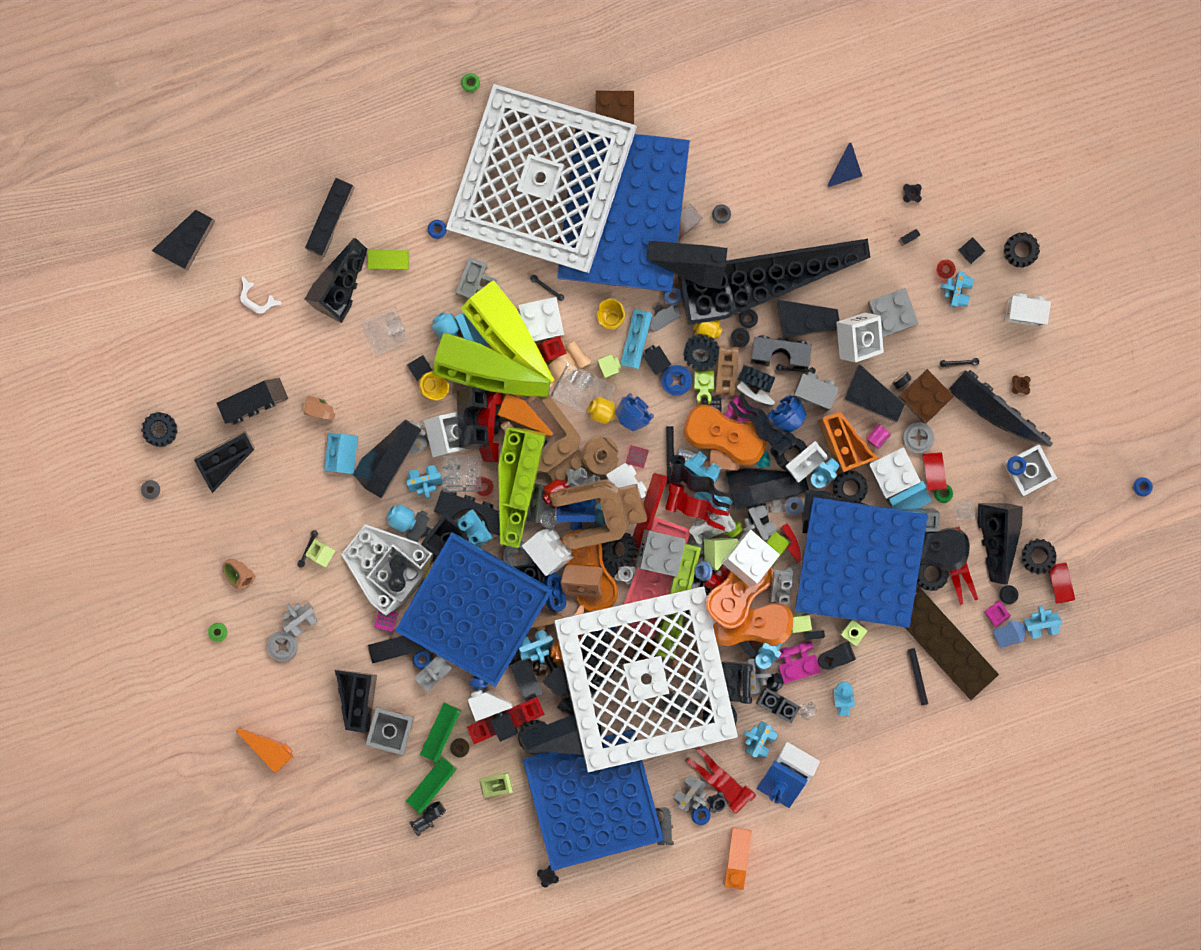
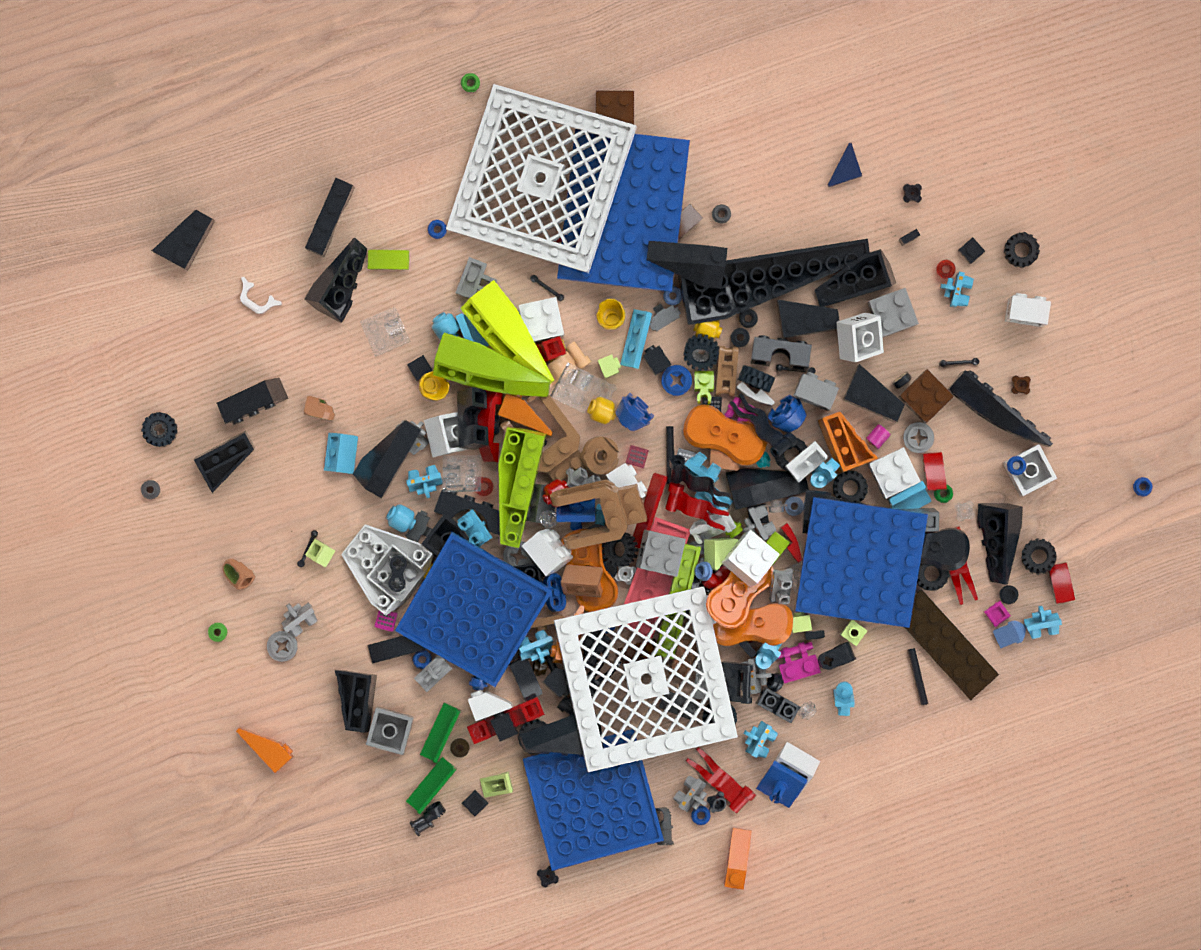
none -> black tile [462,789,489,816]
none -> black wedge [815,249,896,307]

